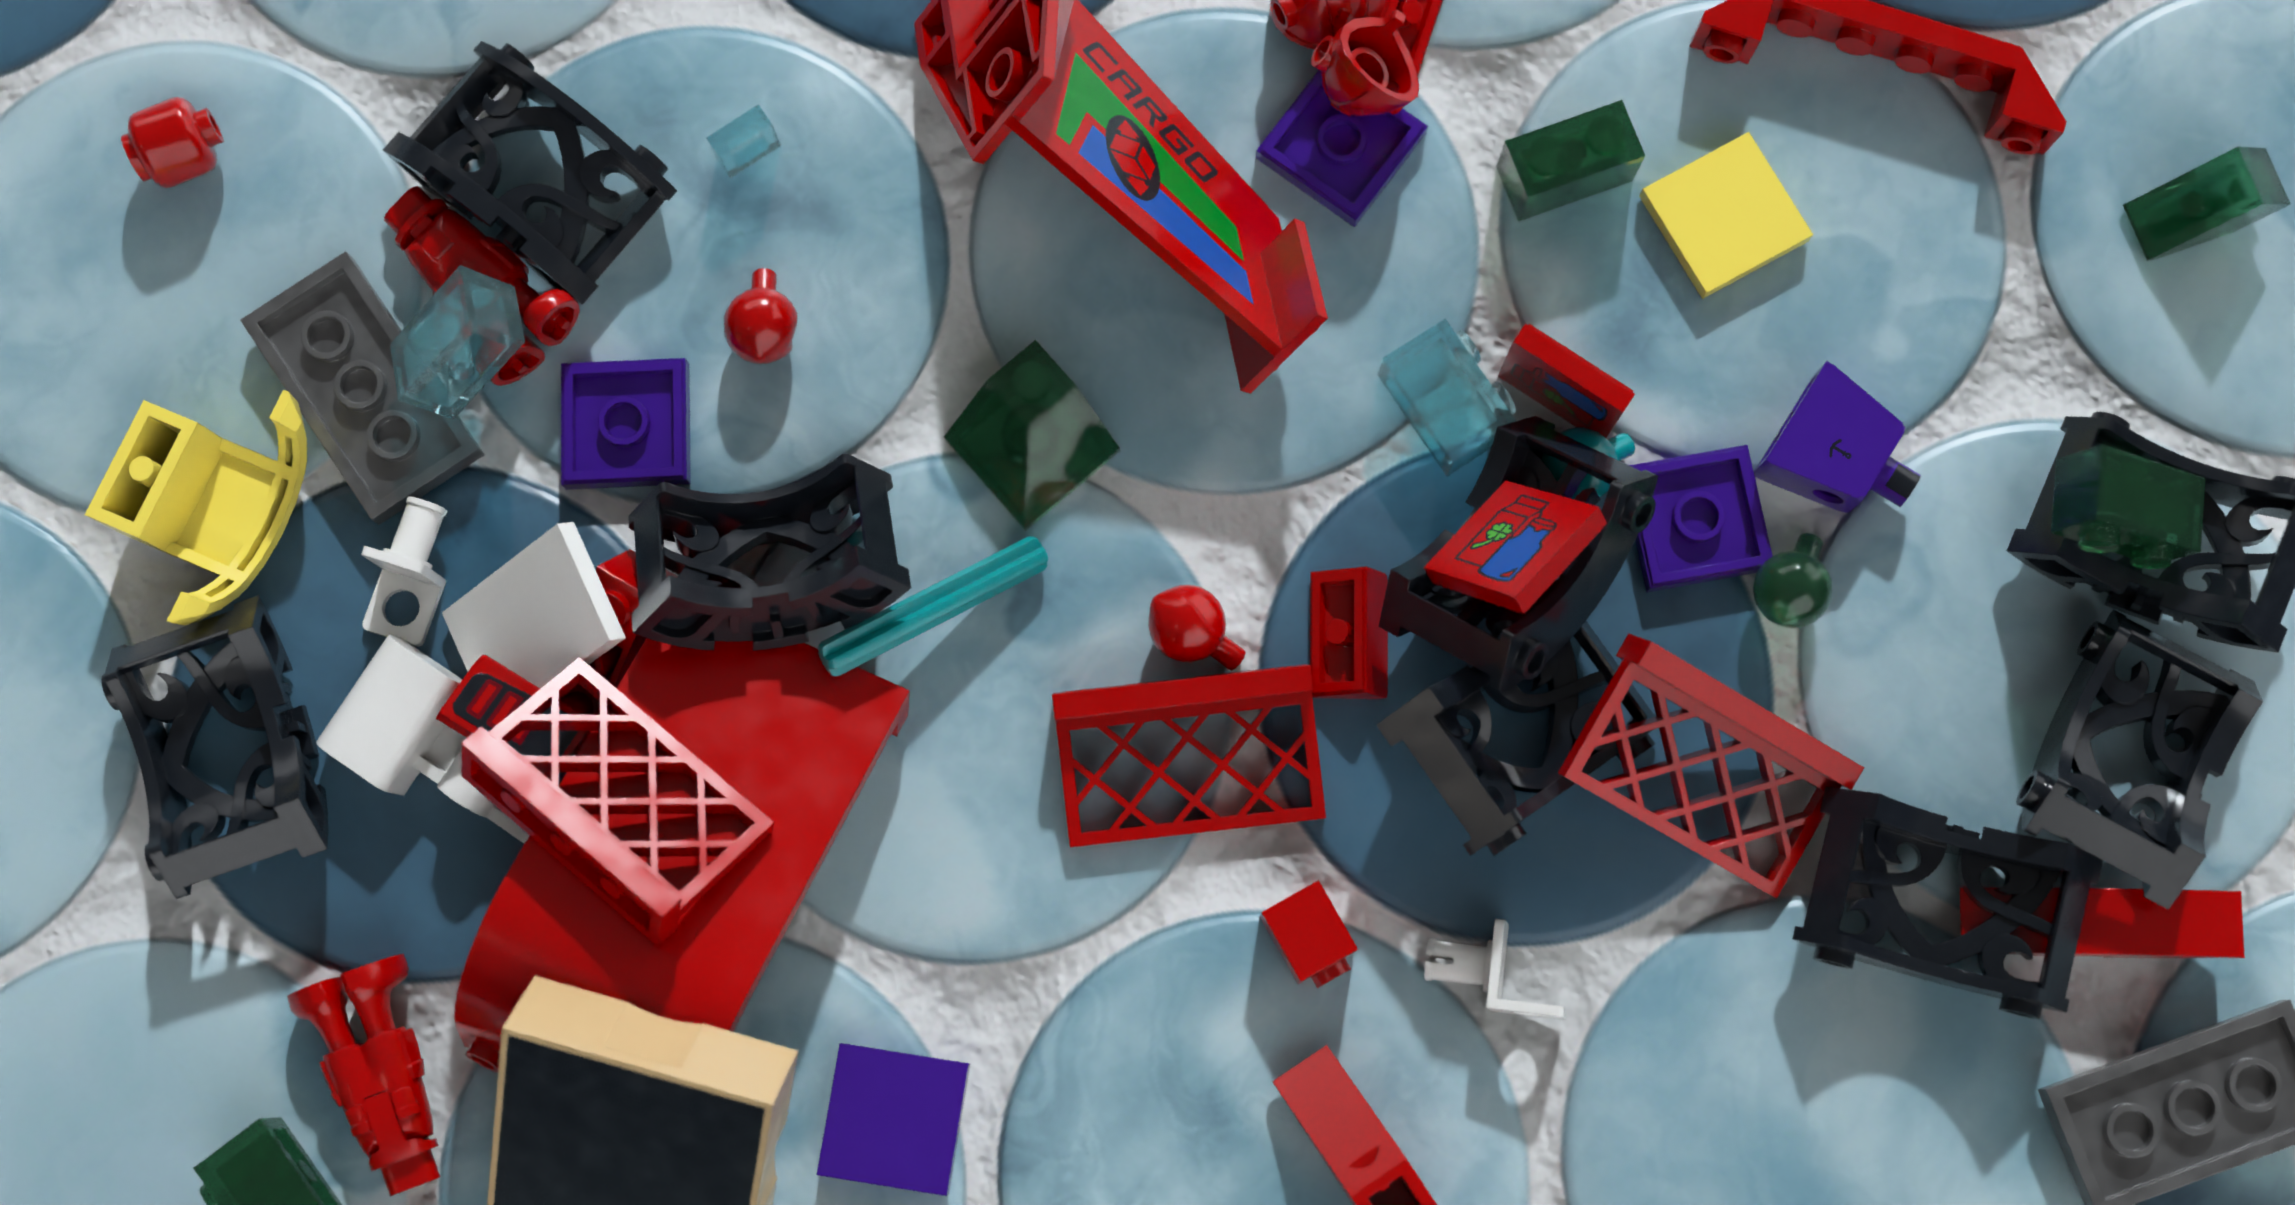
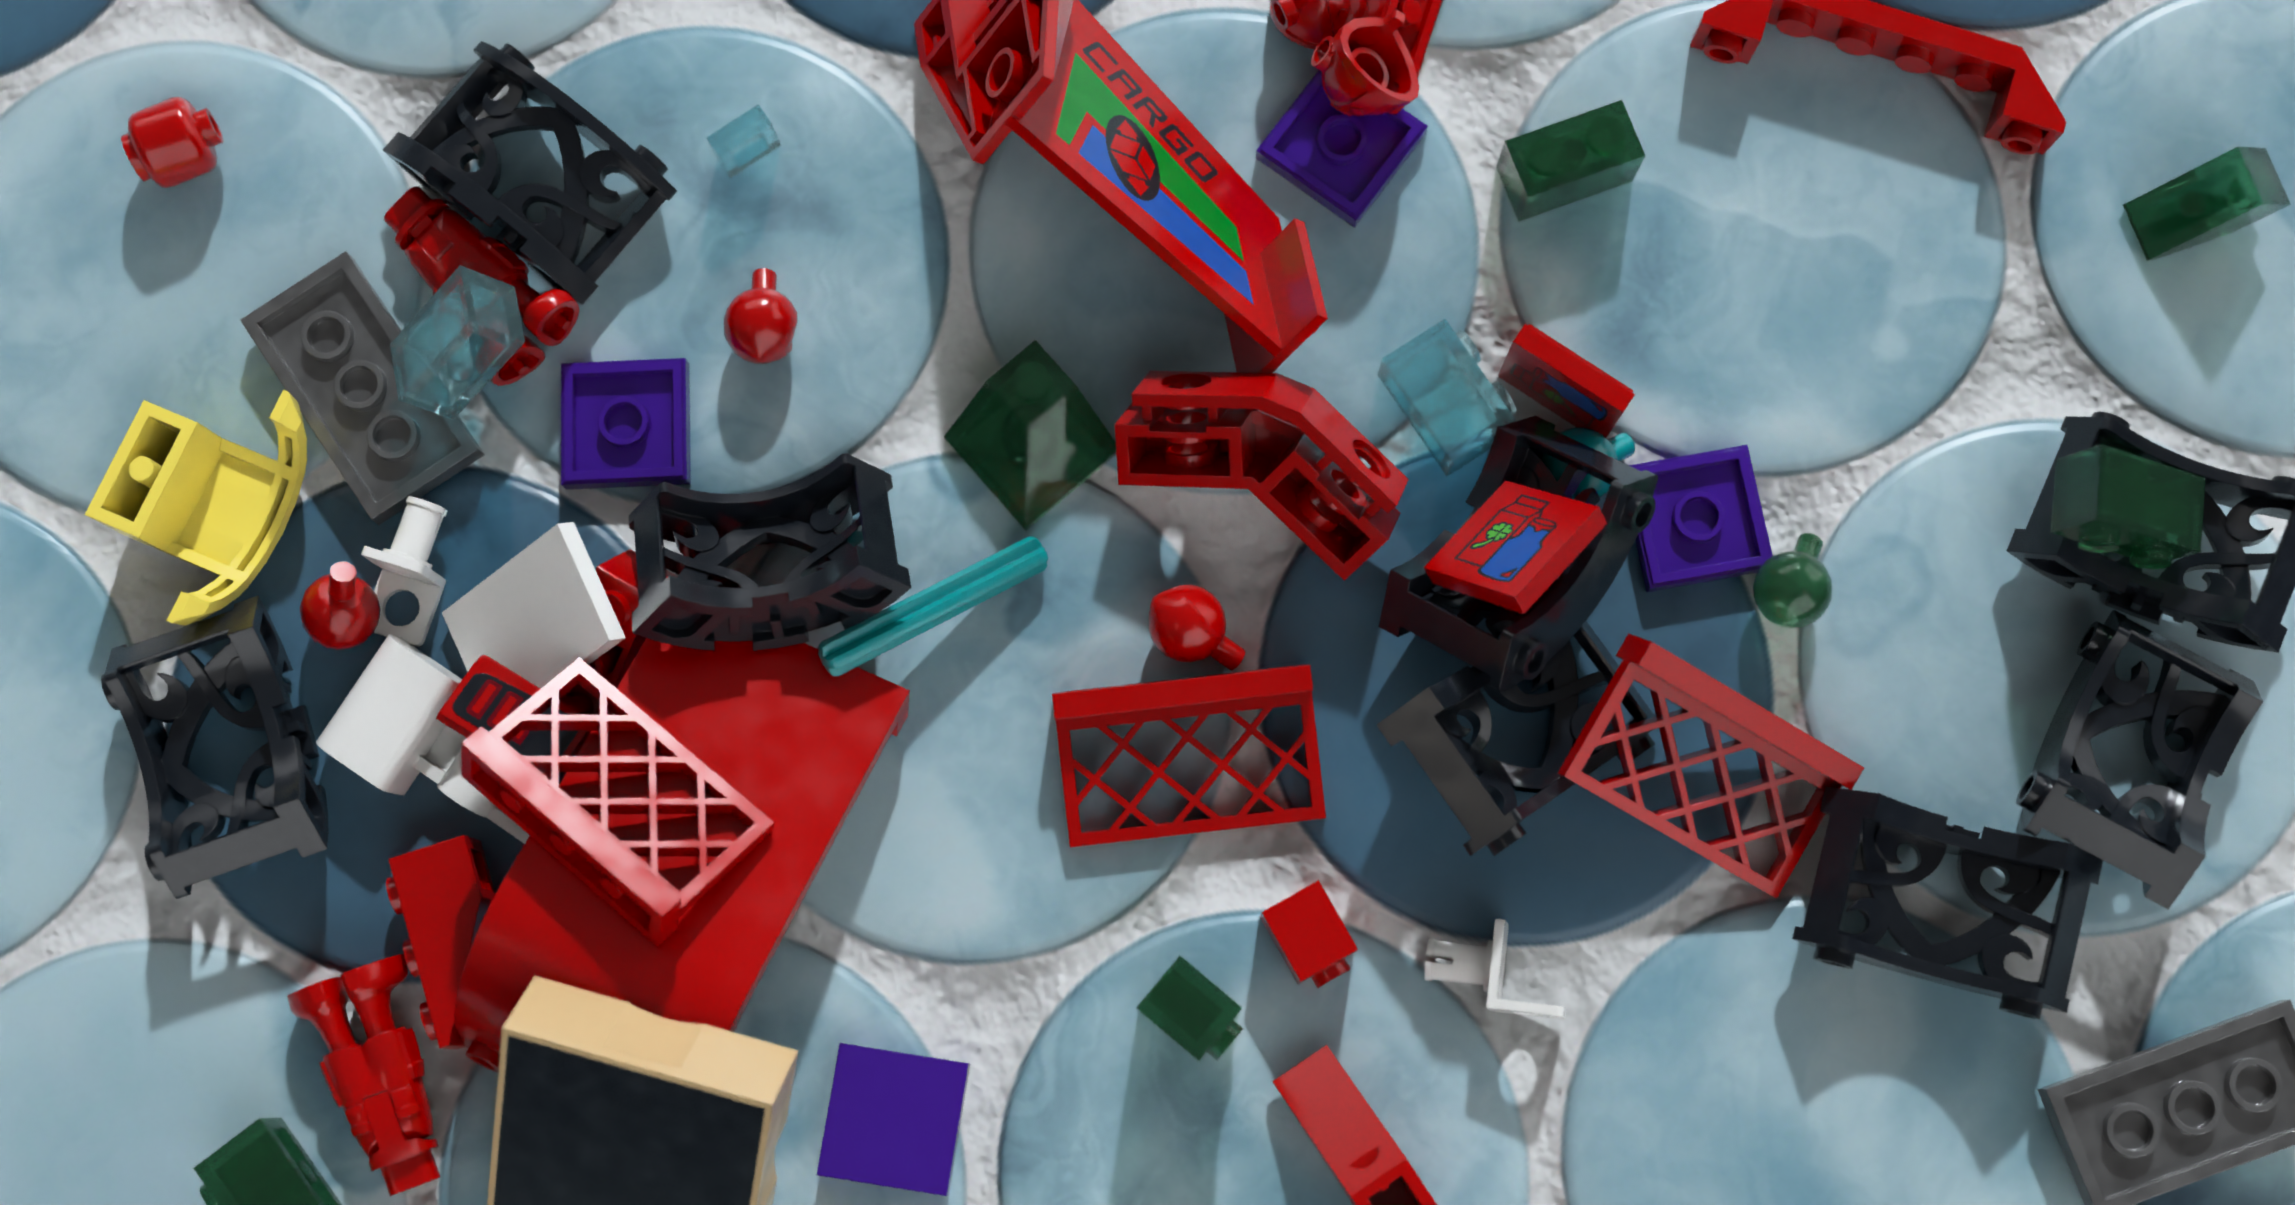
red slope [1310,566,1388,699] -> none
light yellow tile [1639,132,1813,299] -> none
dark purple torso [1754,361,1921,513] -> none
red slope [1959,887,2245,959] -> none
none -> red piece [299,561,381,650]
none -> red slope [386,835,495,1050]
none -> red brick [1114,371,1409,581]
none -> clear green brick [1136,956,1243,1062]

